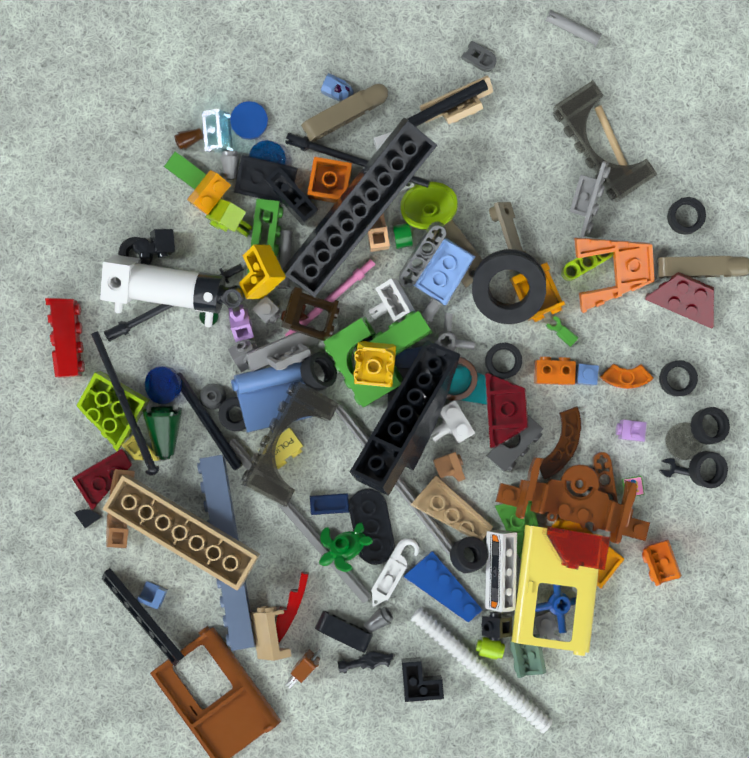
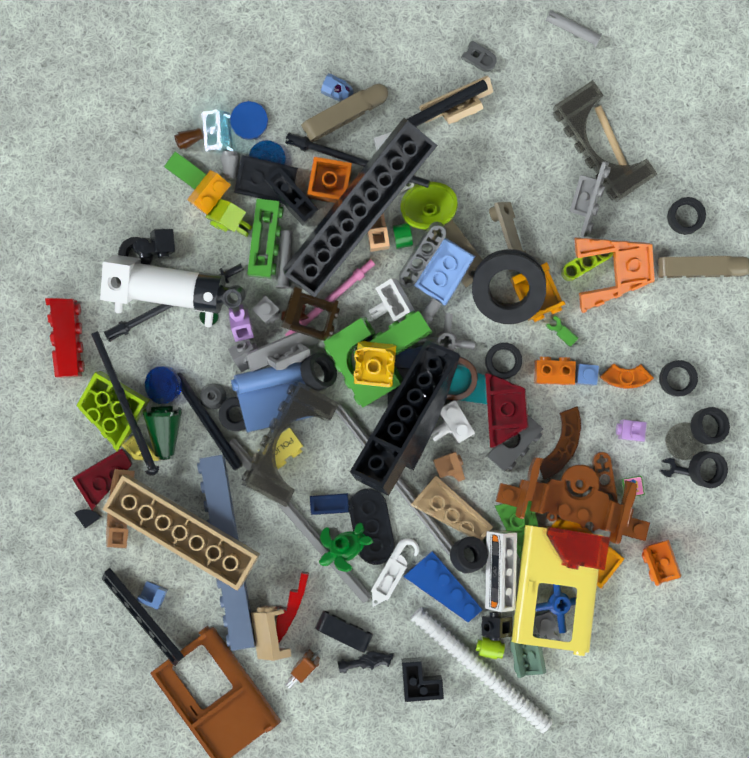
yellow brick [239,245,286,299] -> none
dark grey cone [364,606,394,633] -> none
wing [645,272,714,329] -> none

